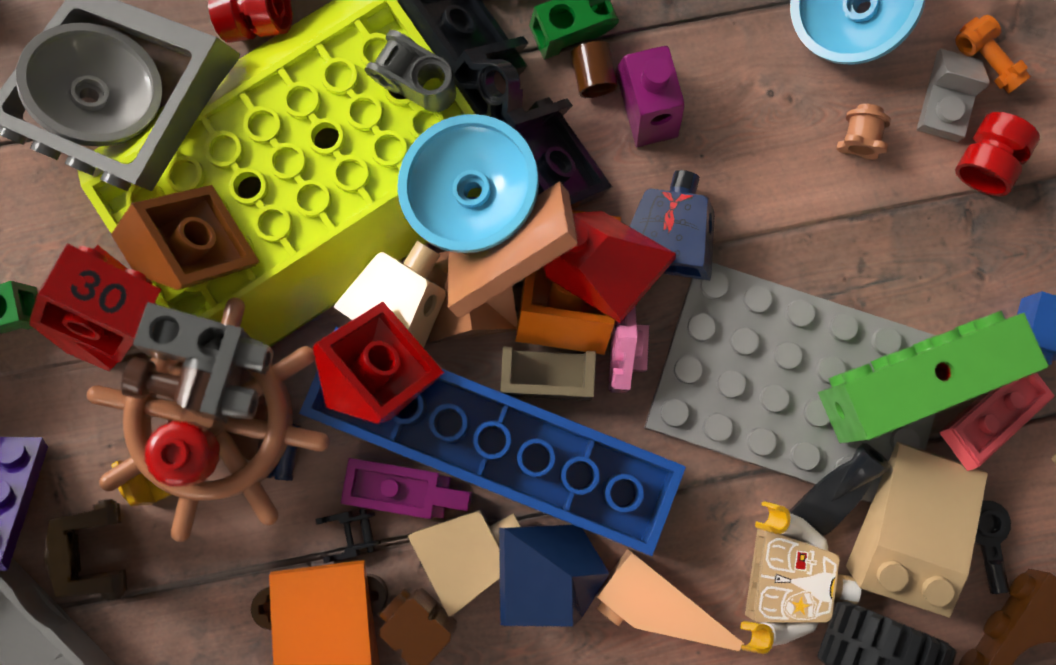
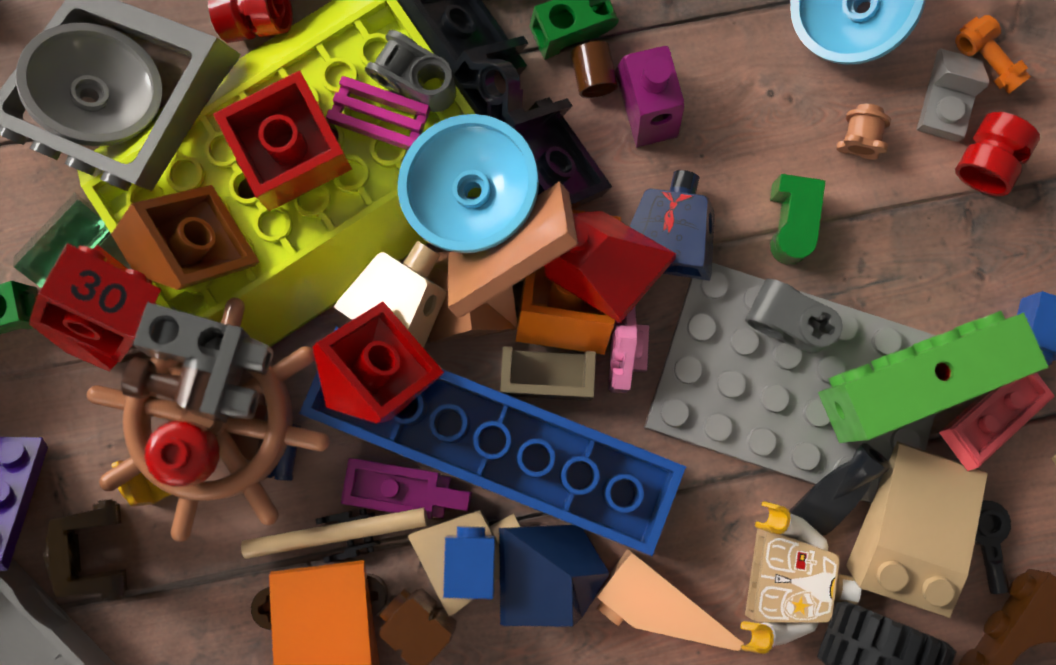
none -> clear green brick [13,192,111,288]
none -> red brick [213,70,352,212]
none -> tan bar [241,507,428,559]
none -> dark pink tile [326,75,430,150]
none -> blue brick [443,526,496,599]
none -> dark grey piece [745,279,843,353]
none -> green leg [770,174,826,265]

